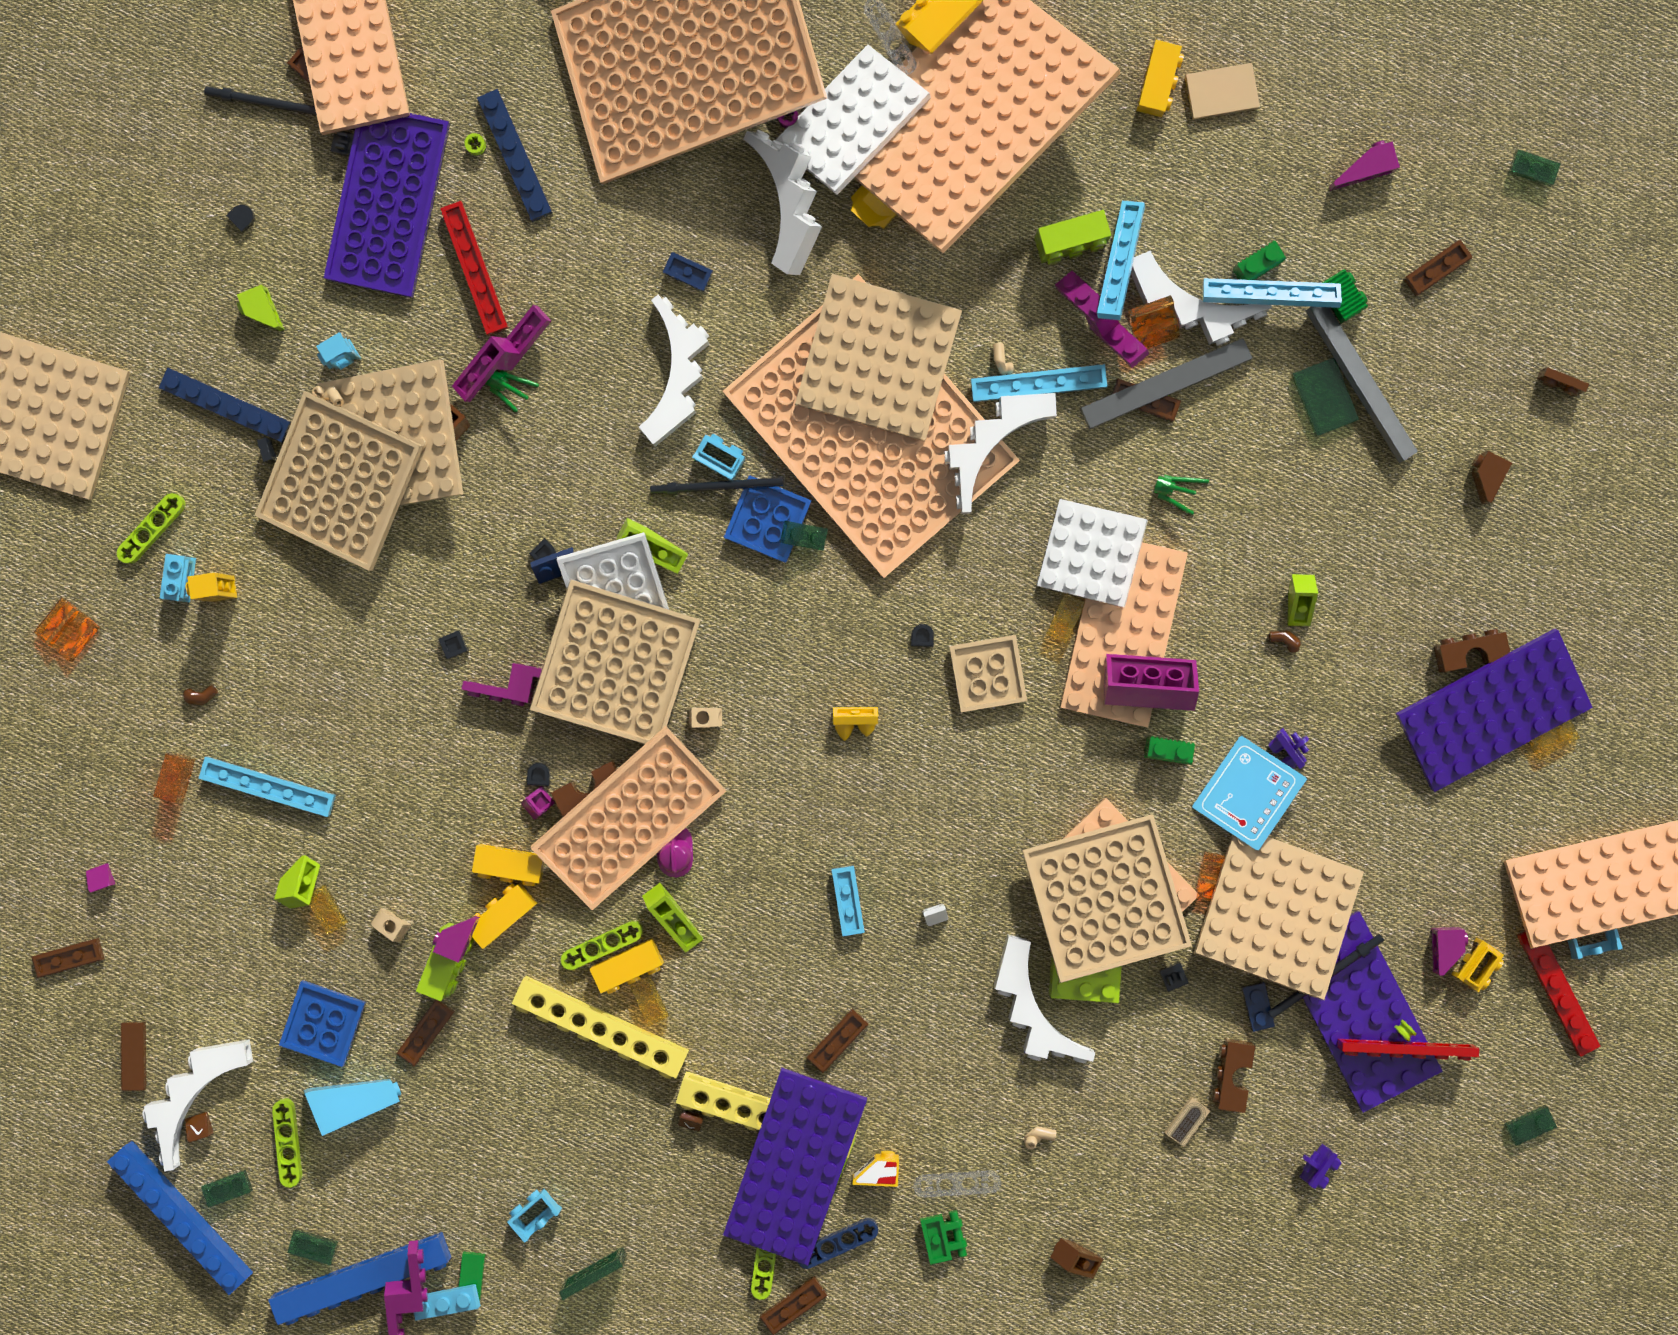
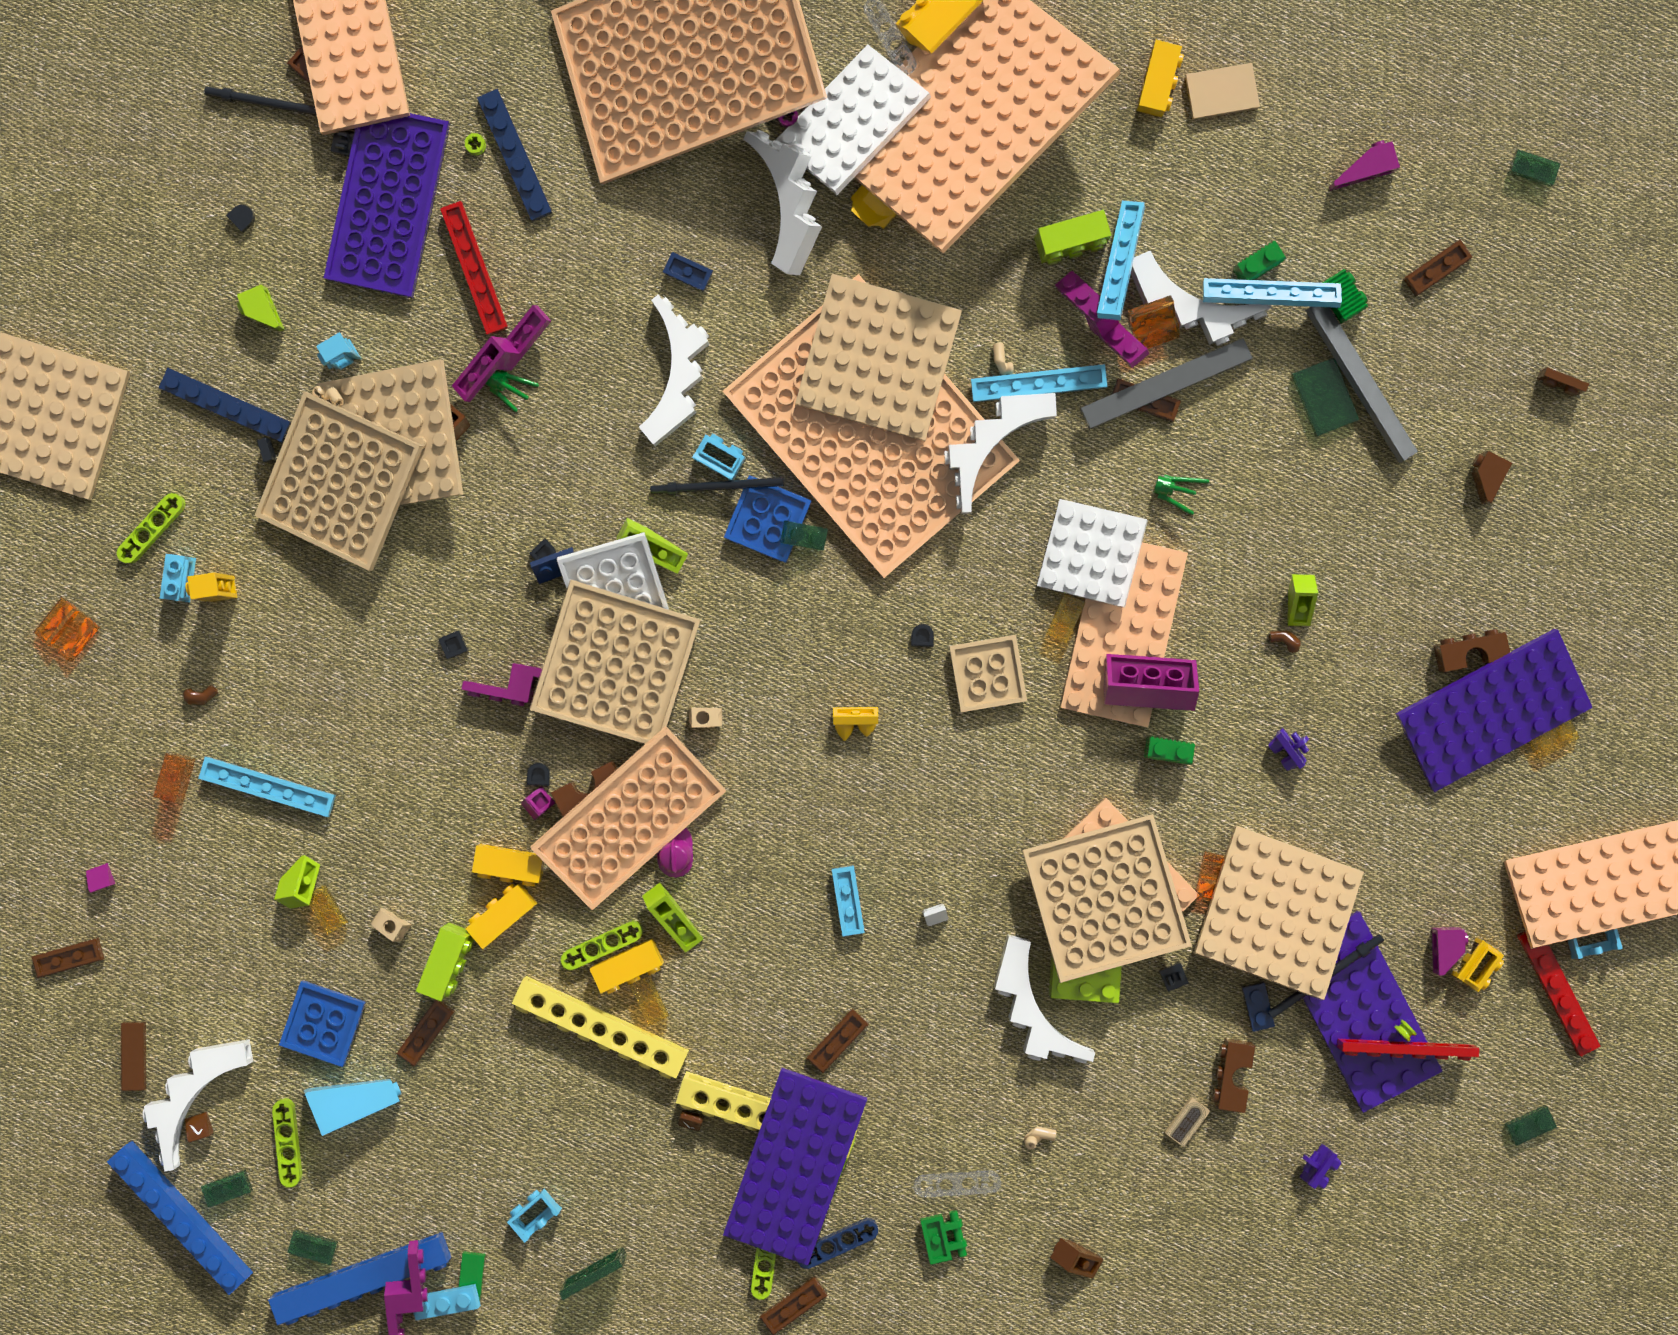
magenta slope [432,916,480,963] -> none
slope [853,1151,899,1187] -> none
medium azure sticker [1192,736,1307,850] -> none

